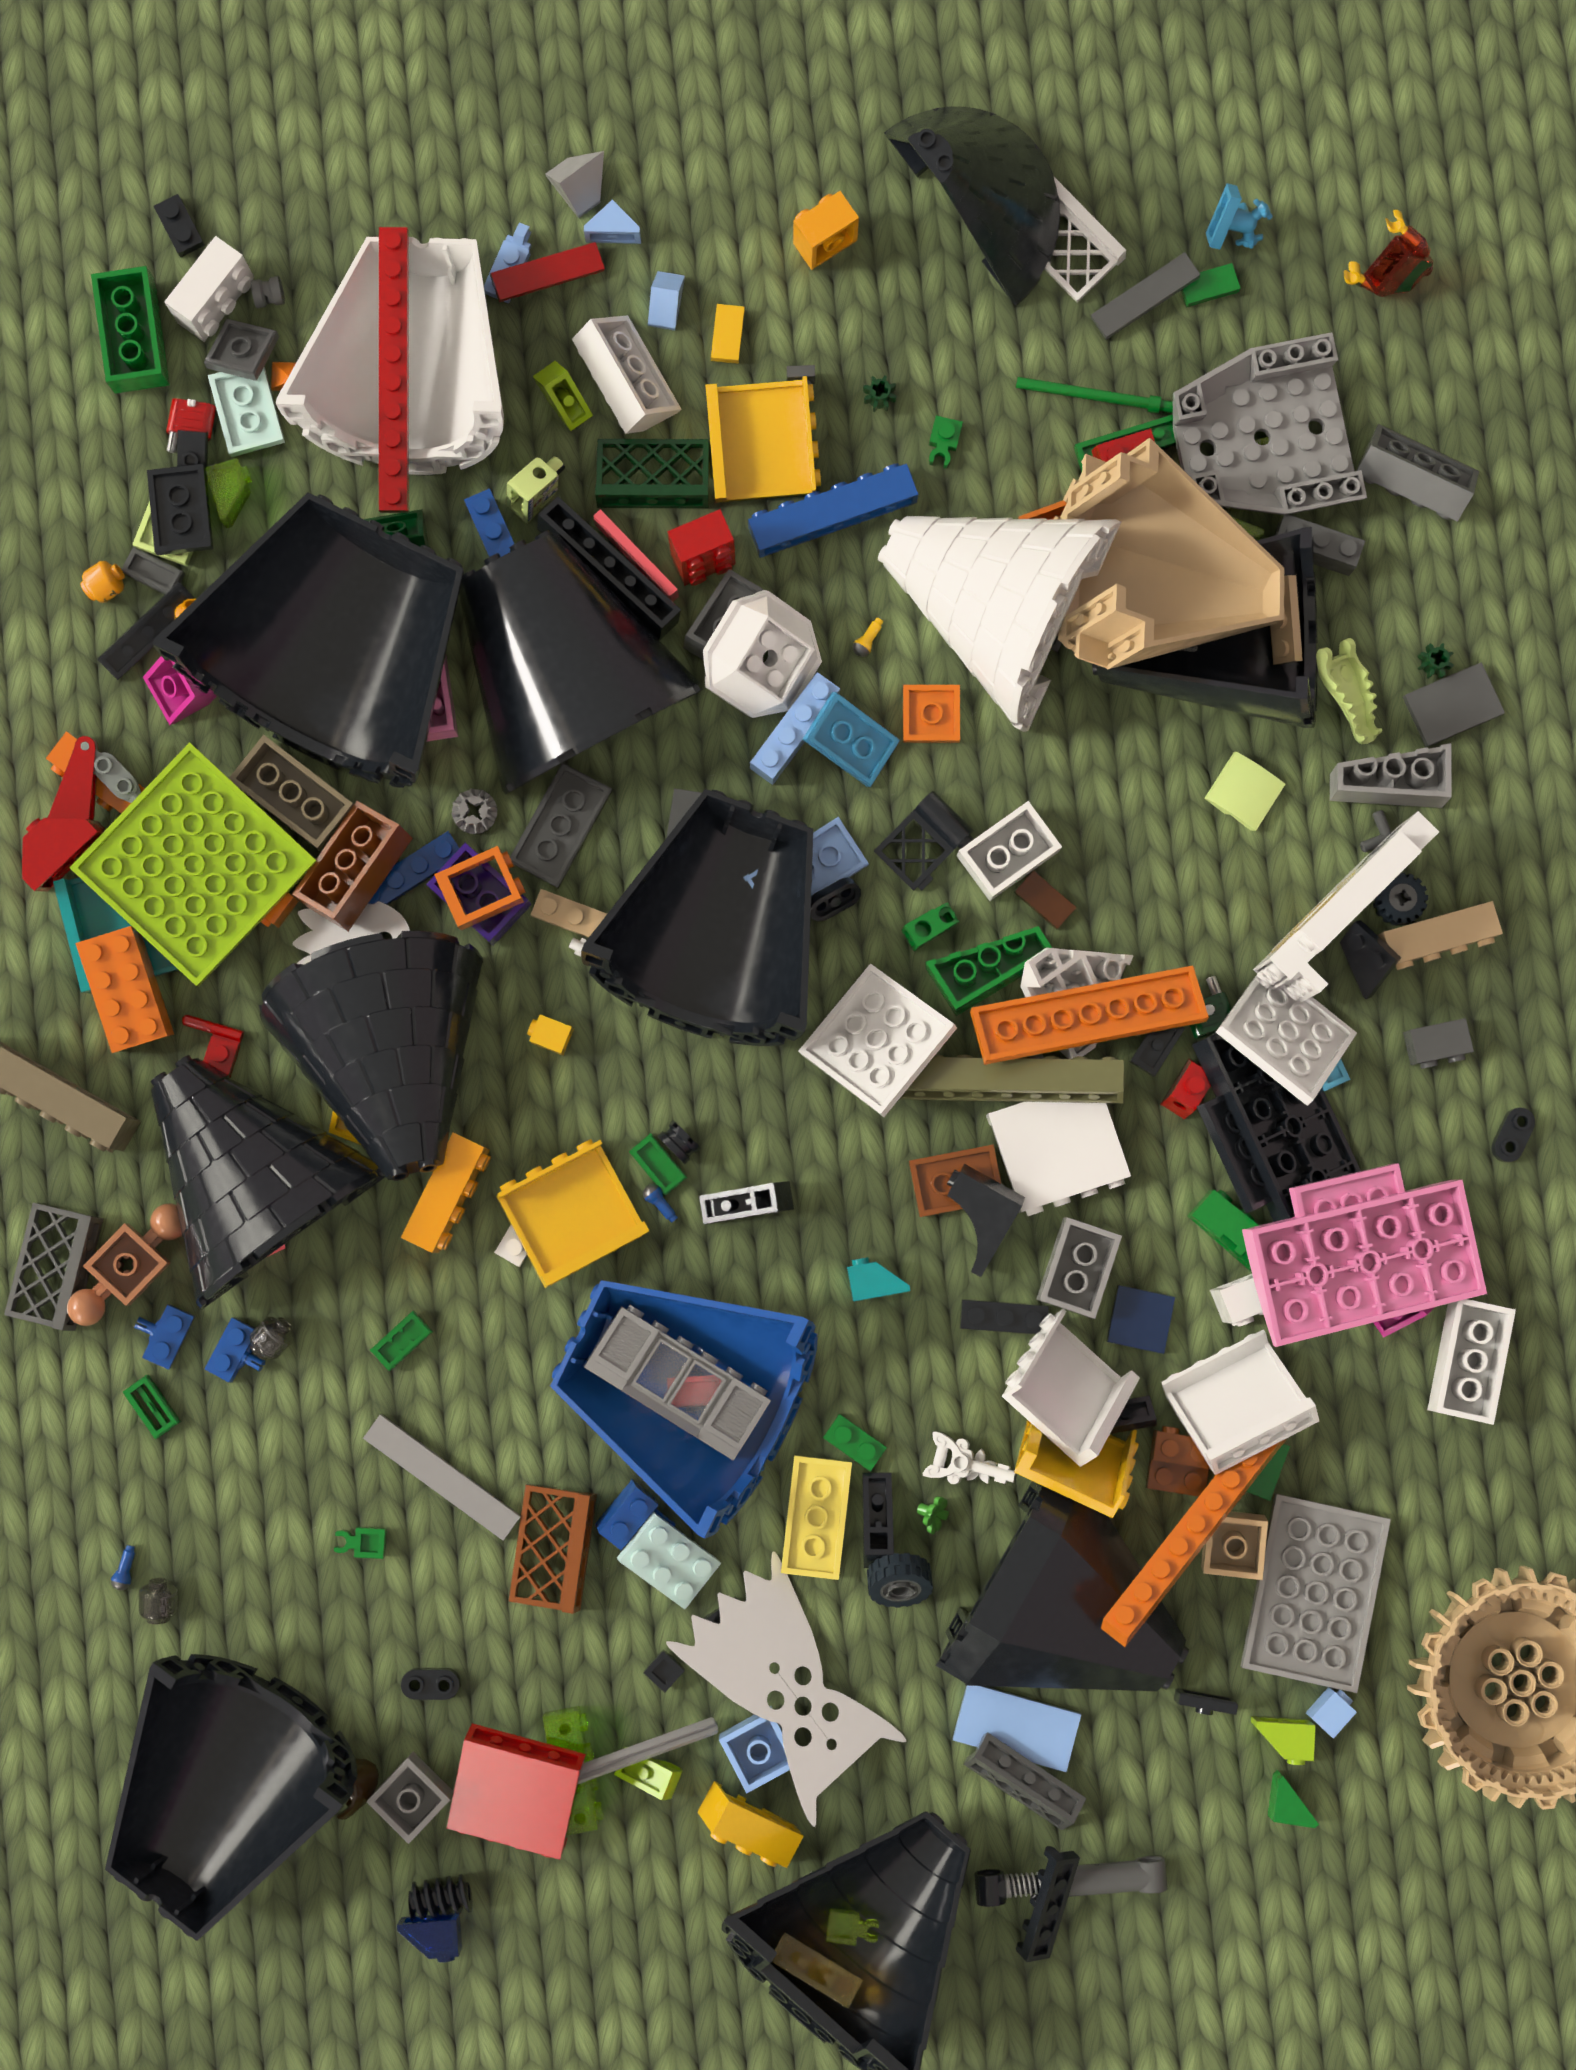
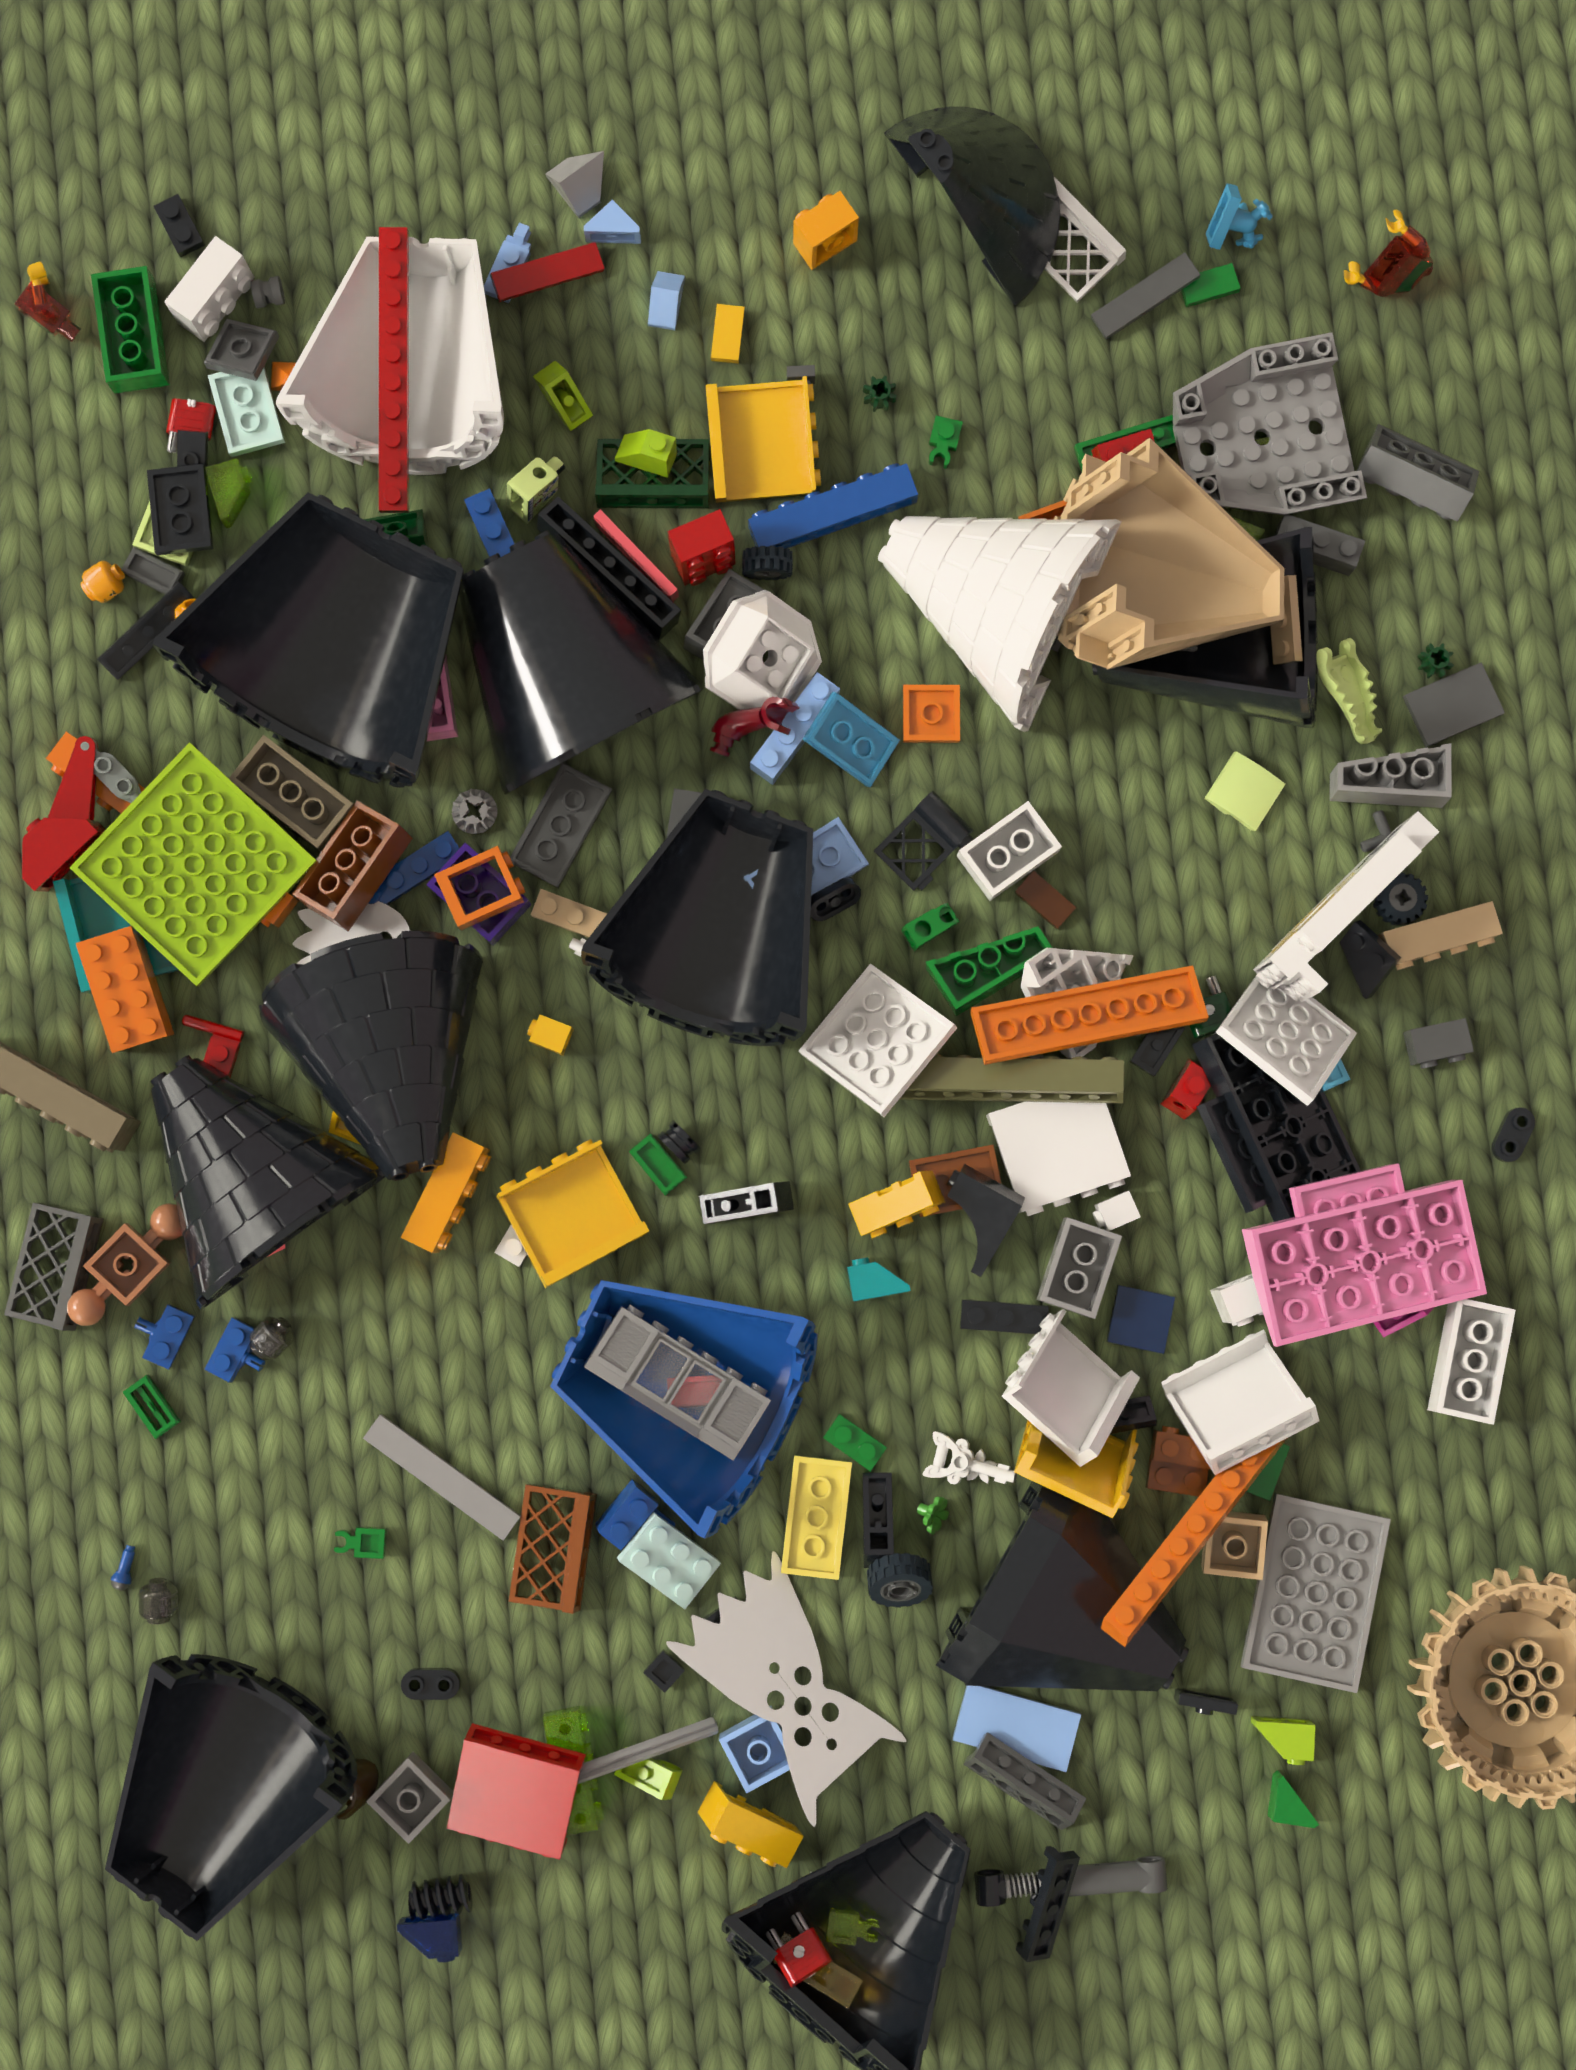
dark pink slope [143,656,216,725] -> none
green plate [370,1310,433,1371] -> none
white slope [572,315,682,434] -> none
blue piece [643,1184,678,1223] -> none
yellow piece [853,618,883,657] -> none
green bar [1016,377,1173,414] -> none
green wedge [1187,1190,1259,1273] -> none
light blue brick [1306,1687,1357,1739] -> none
none -> clear red torso [14,262,81,342]
none -> lime slope [615,429,677,478]
none -> dark red piece [710,697,800,757]
none -> black wheel [742,546,793,580]
none -> red piece [765,1912,832,1987]
none -> yellow wedge [848,1171,946,1239]
none -> white brick [1093,1191,1141,1231]

